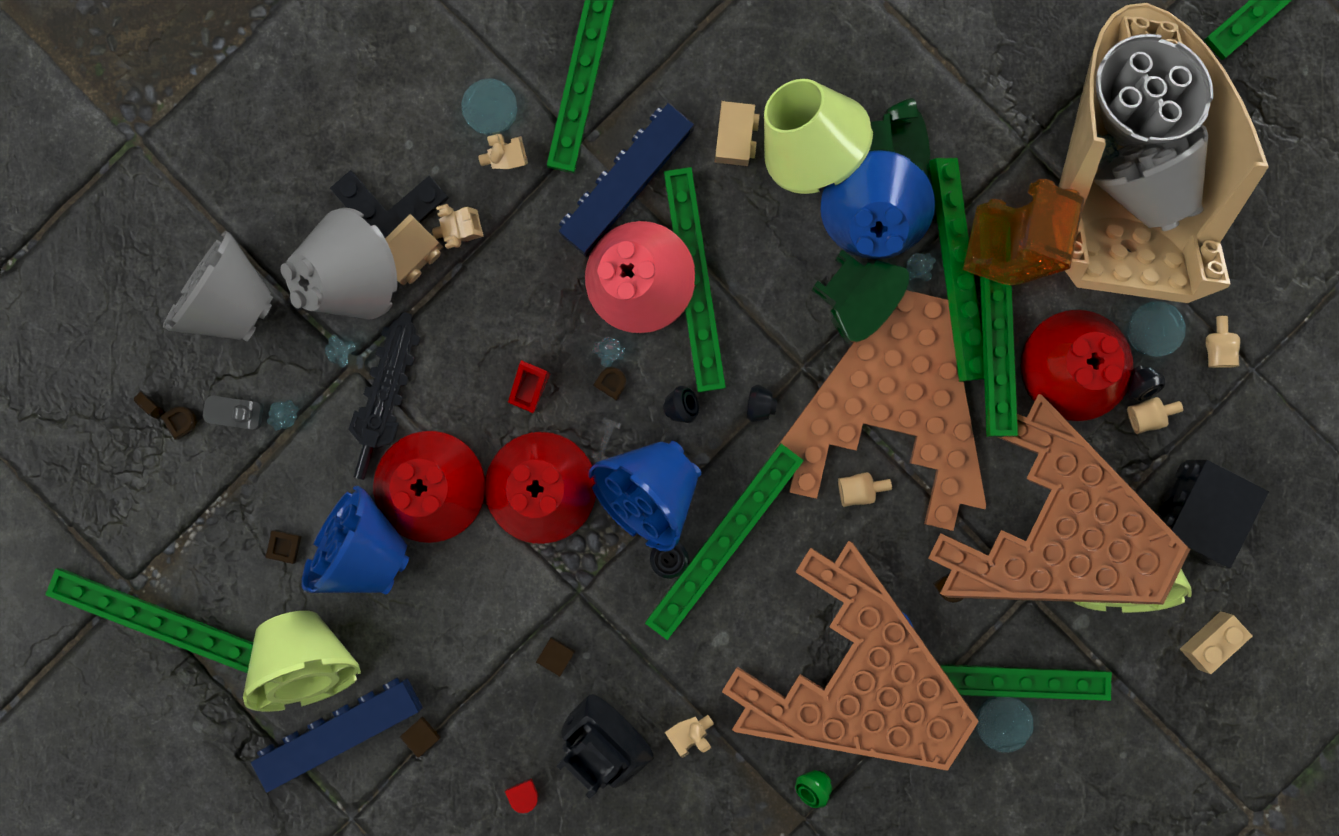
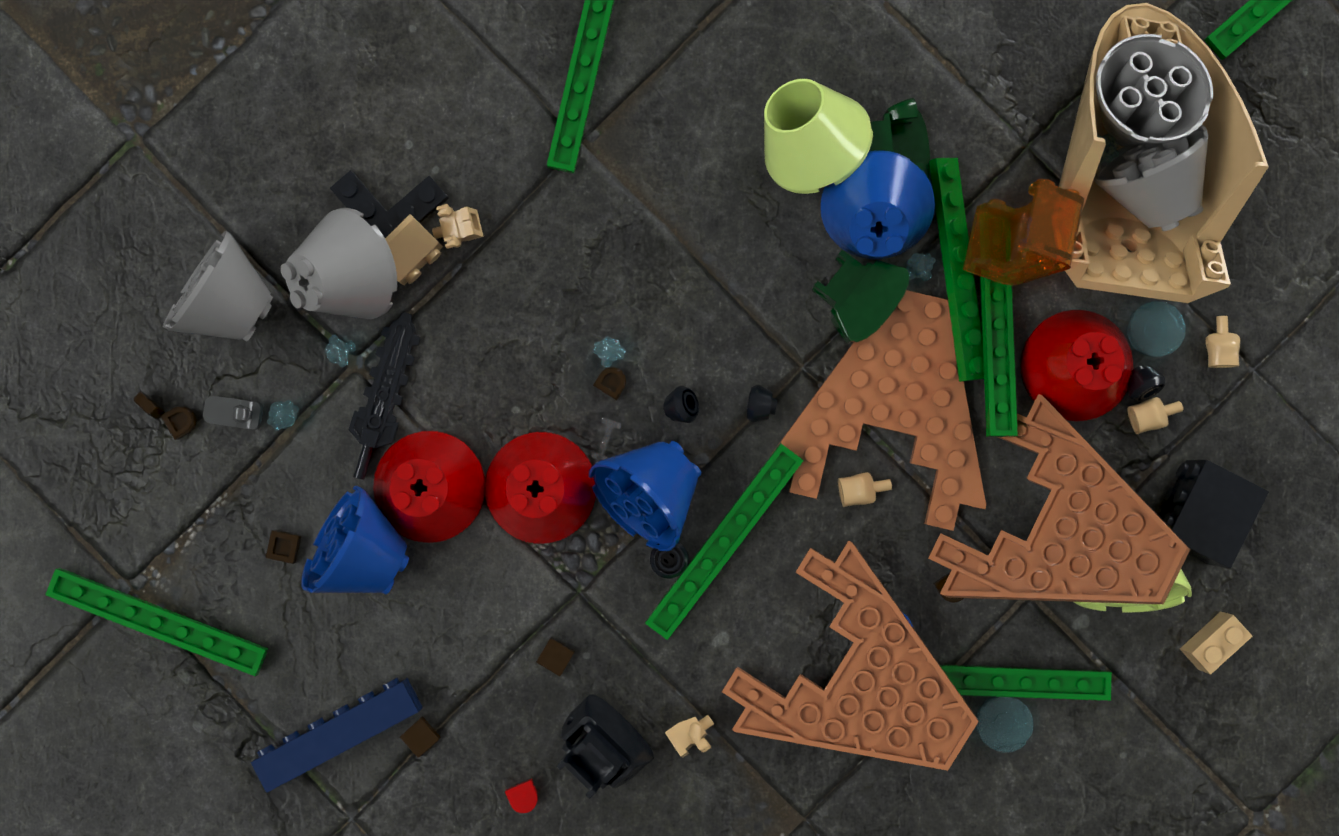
yellowish green cone [243,611,361,712] -> none
clear light blue tile [461,78,518,135] -> none
tan piece [479,134,528,169] -> none
red slope [508,360,551,413] -> none
dark blue brick [559,103,694,256] -> none
coral cone [585,221,695,333] -> none
green plate [664,167,726,393] -> none
tan brick [715,101,760,166] -> none
green cone [795,770,832,808] -> none

